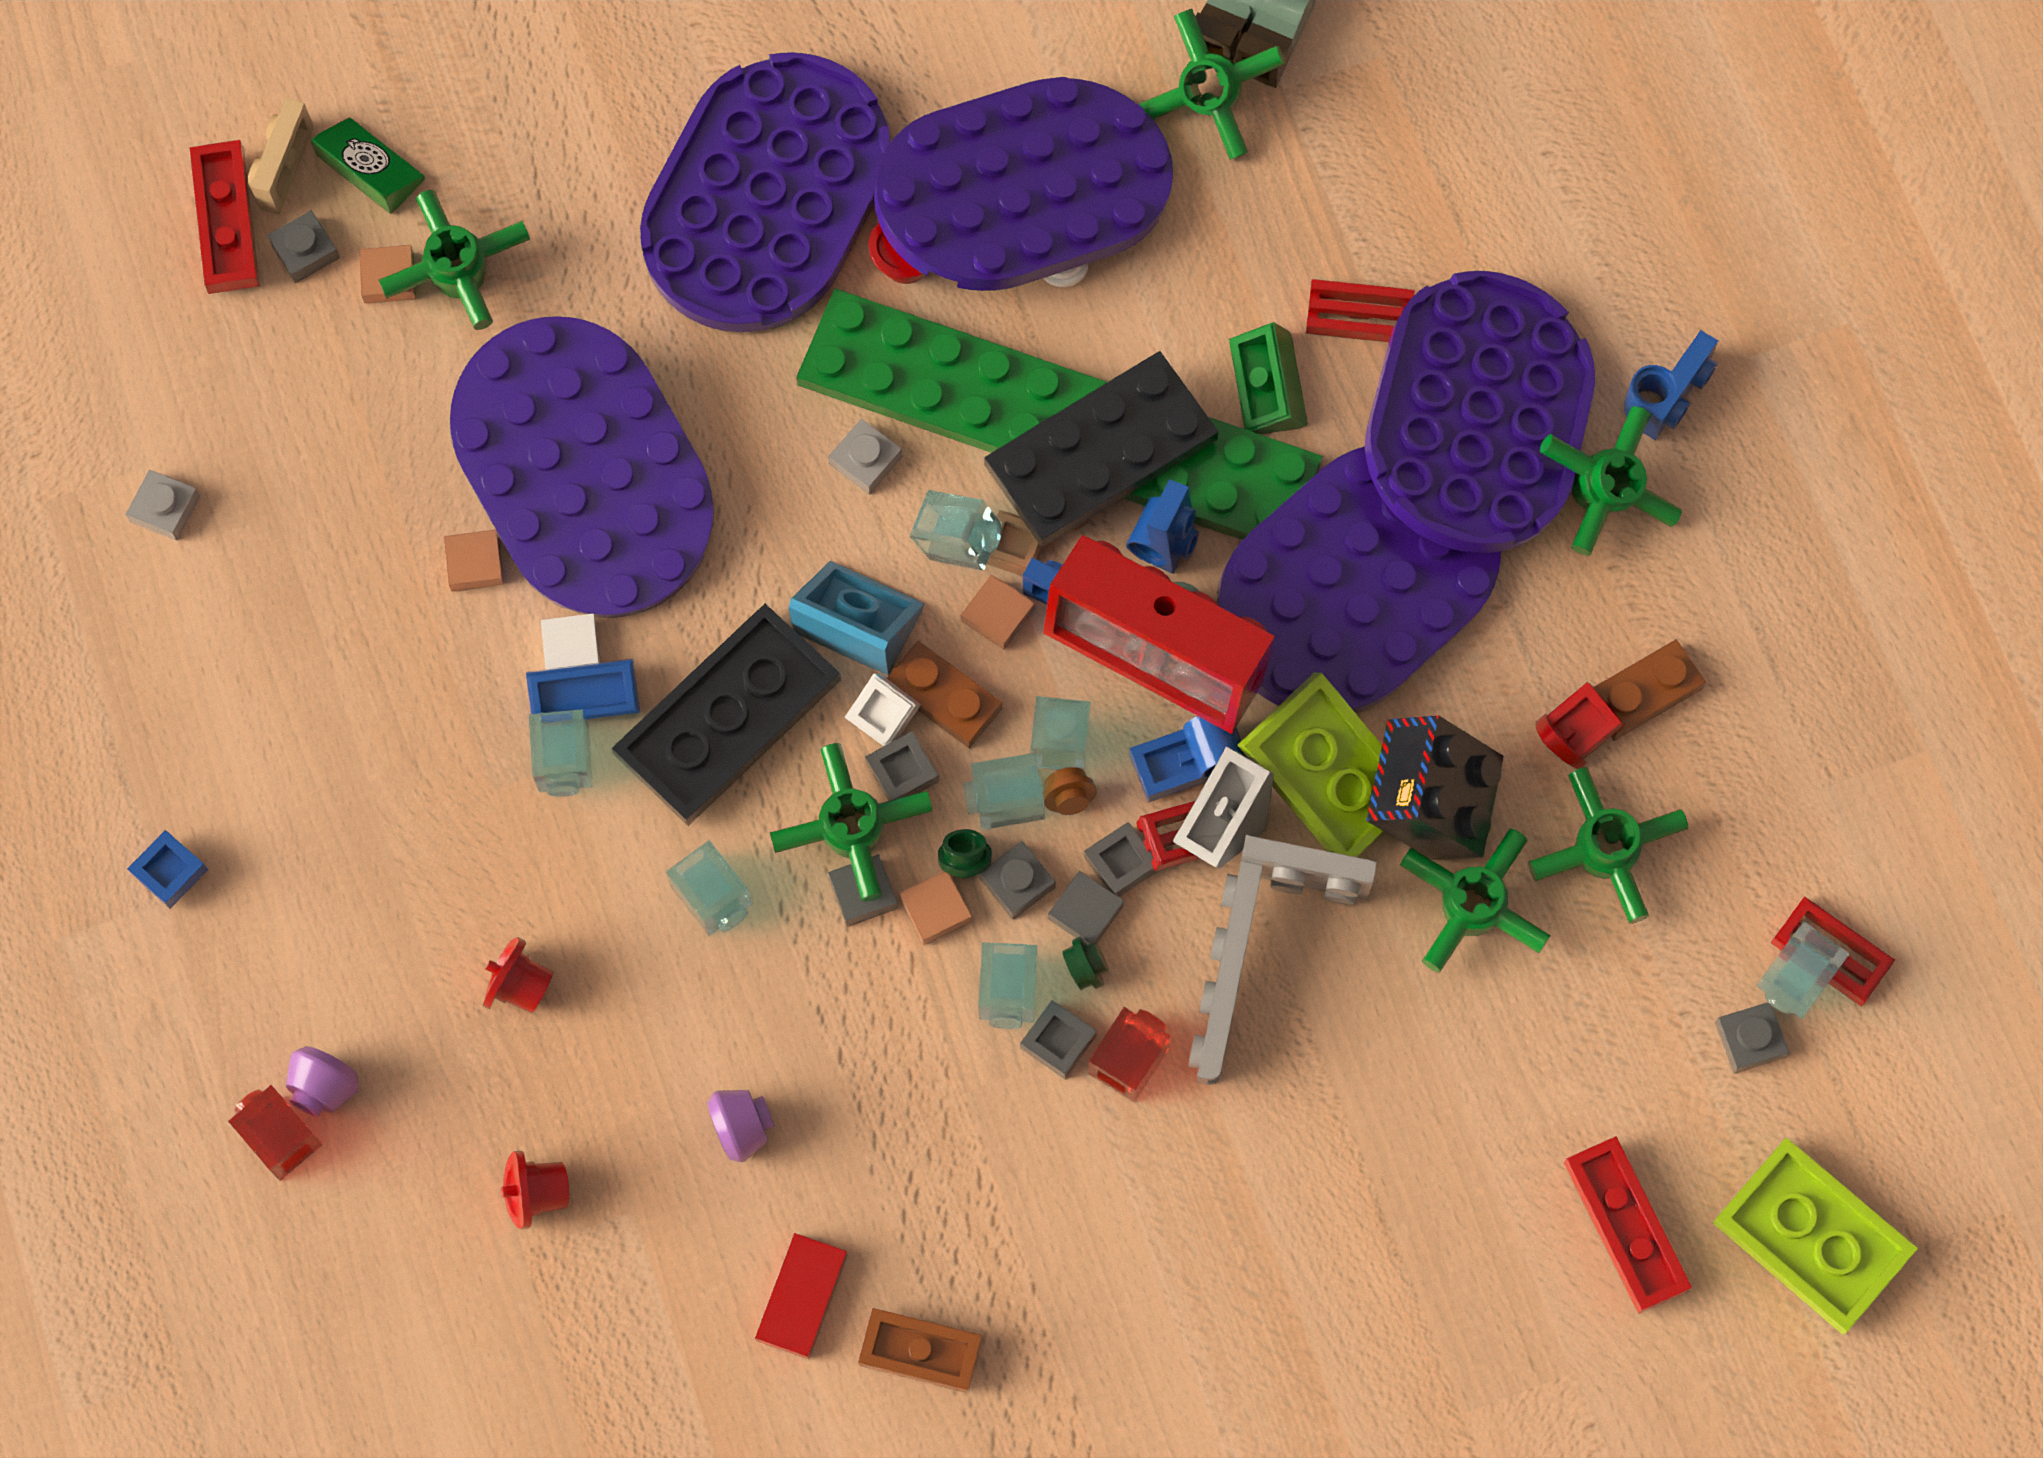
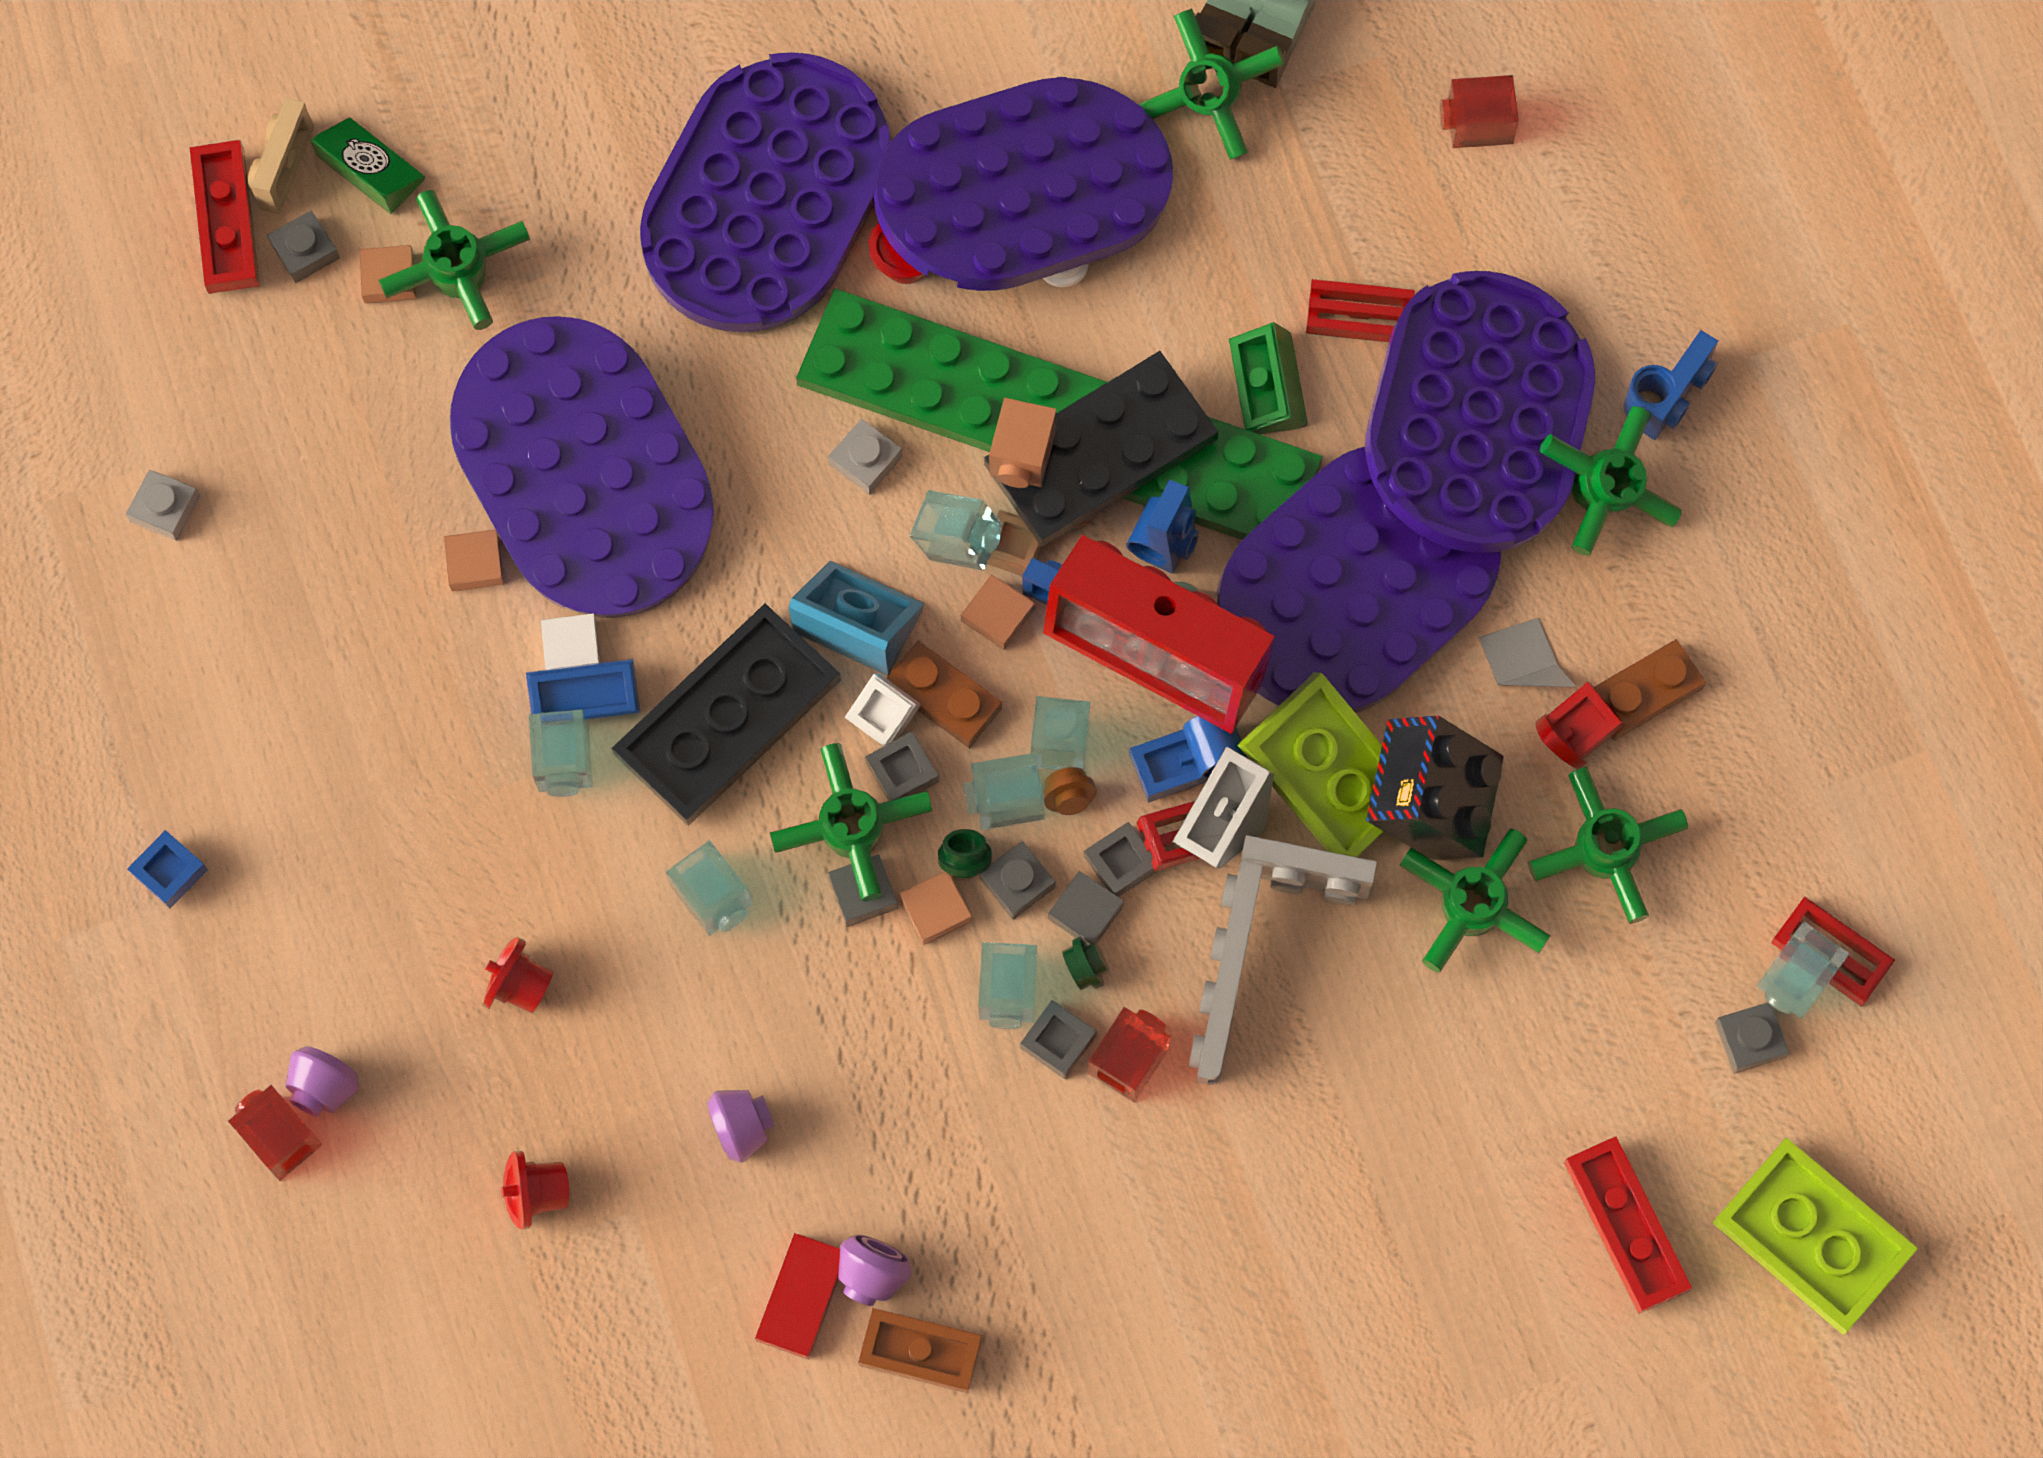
none -> medium lavender cone [838,1234,912,1306]
none -> nougat brick [989,397,1057,488]
none -> clear red brick [1440,75,1519,149]
none -> light grey sticker [1479,618,1576,687]

